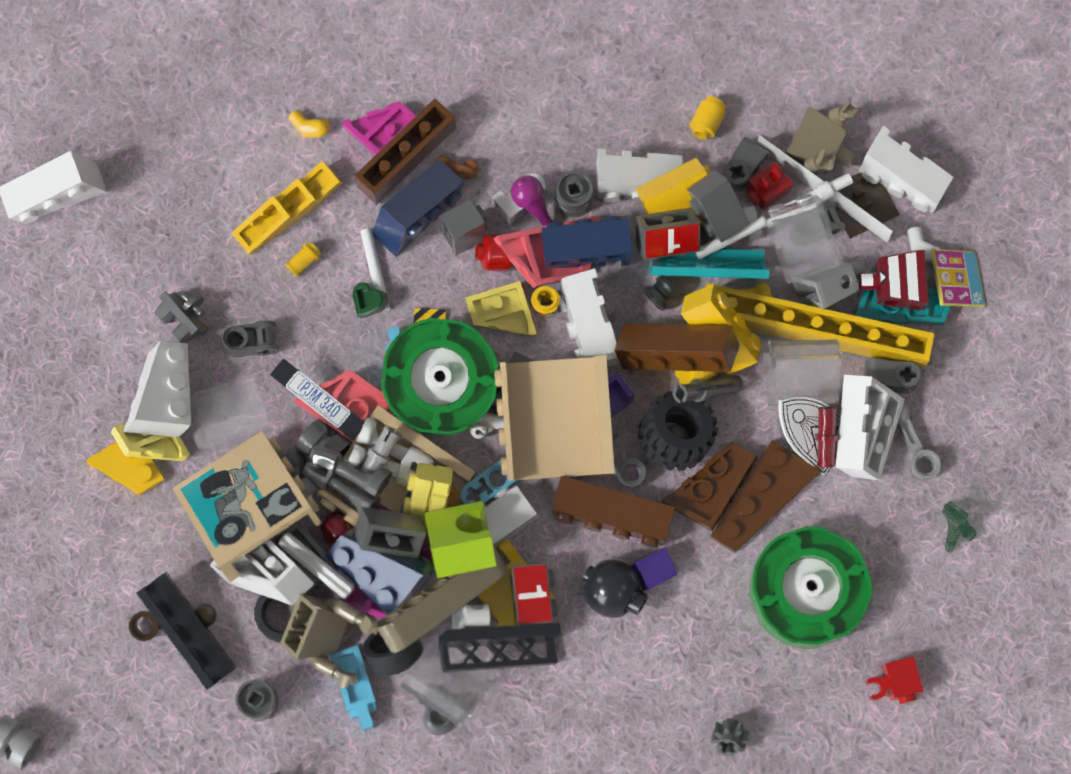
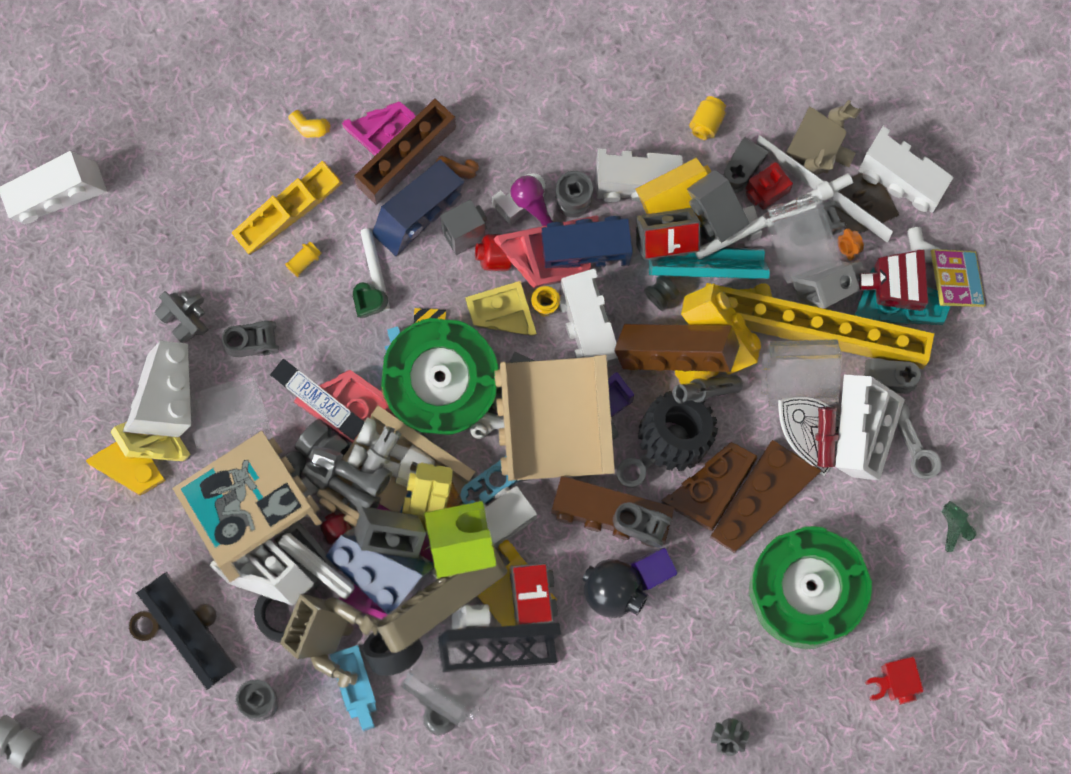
none -> dark grey piece [613,502,673,548]
none -> orange plate [838,228,864,261]

